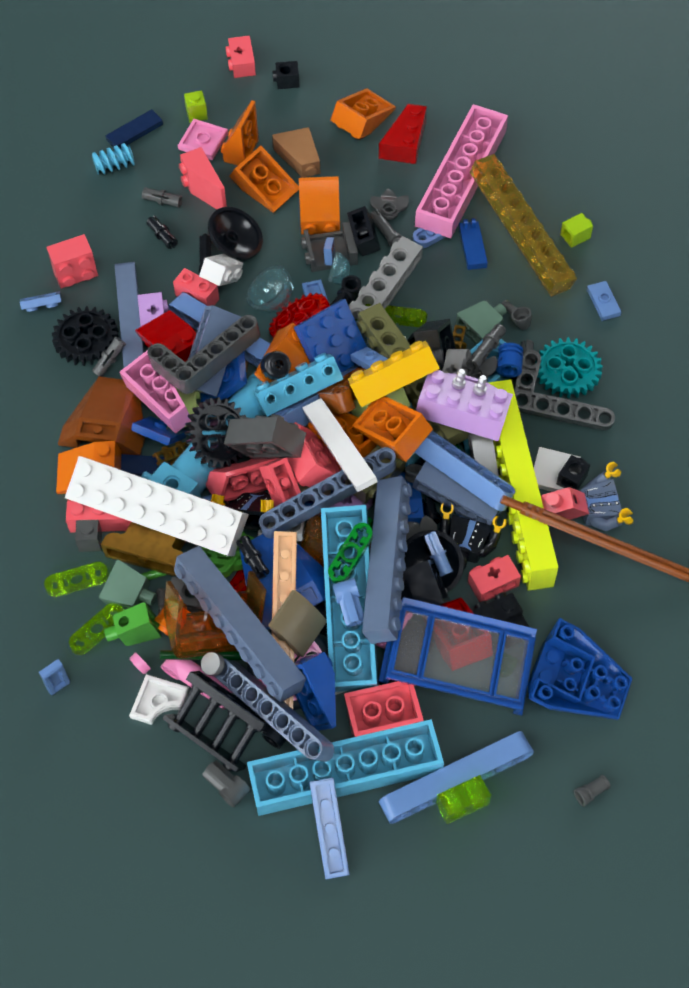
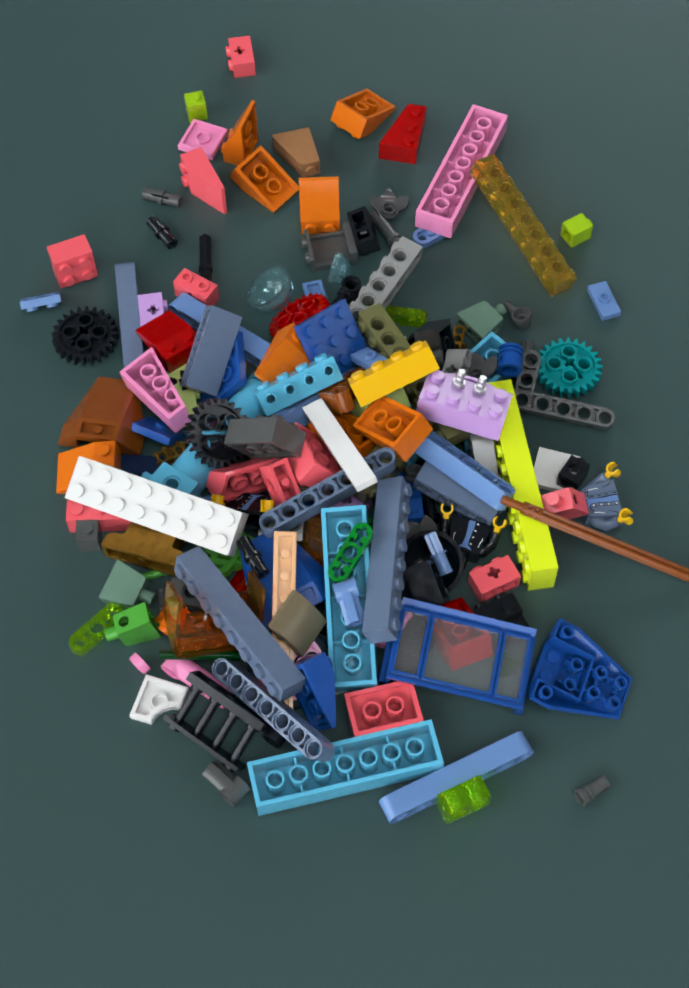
medium blue plate [39,659,70,695] -> none
clear neon green beam [44,562,109,597] -> none
medium azure piece [92,143,135,175] -> none
dark grey pin [92,337,126,377] -> none
dark blue tile [105,109,163,149] -> none
dark grey beam [147,315,260,394] -> none
white brick [199,254,243,286] -> none
light grey tile [201,652,224,676] -> none
black dish [208,207,263,260] -> none
black head [260,351,291,380] -> none
black brick [272,61,300,89] -> none
medium blue tile [309,777,350,879] -> none
medium blue tile [324,237,335,265] -> none
blue hinge [459,218,488,270] -> none
dark grey pin [466,324,506,372] -> none

